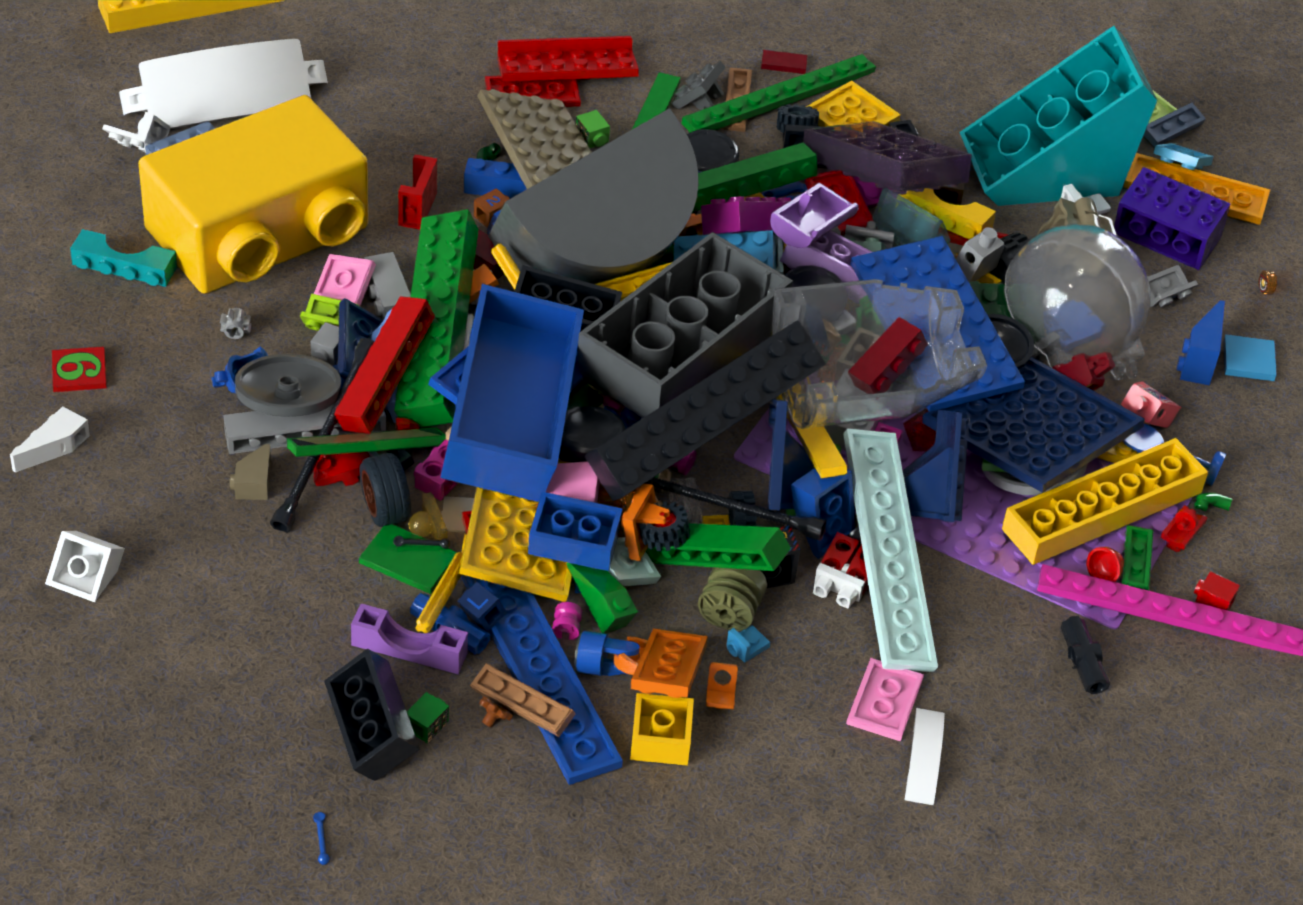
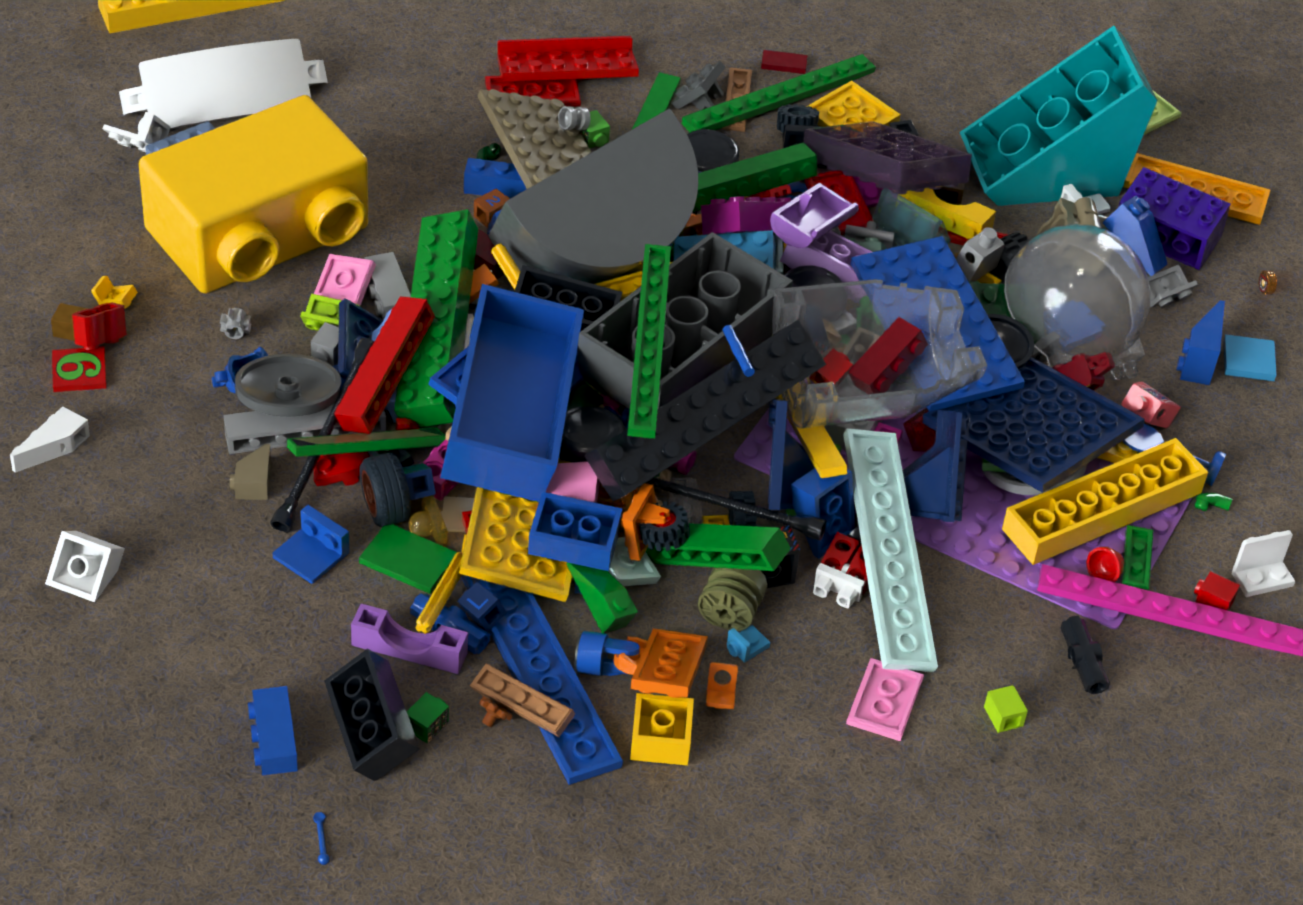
teal arch [70,229,177,287] -> none
black hinge [393,536,451,549] -> none
red panel [398,154,437,230] -> none
dark pink wheel [552,602,582,640] -> none
white slope [905,708,945,805] -> none
sand blue plate [1144,103,1206,148] -> none
medium azure plate [1153,143,1214,170] -> none
red hips [1160,505,1208,552] -> none
none -> pearl gold brick [51,303,88,341]
none -> red brick [72,302,127,350]
none -> yellow bracket [91,276,138,309]
none -> blue brick [248,686,298,776]
none -> blue bracket [272,505,349,584]
none -> dark blue brick [403,463,436,500]
none -> light grey wheel [558,106,591,130]
none -> green plate [627,244,671,439]
none -> blue piece [722,325,755,377]
none -> red tile [748,184,792,200]
none -> red brick [809,348,853,395]
none -> lime panel [984,685,1028,733]
none -> blue slope [1102,195,1168,276]
none -> white bracket [1231,530,1295,597]

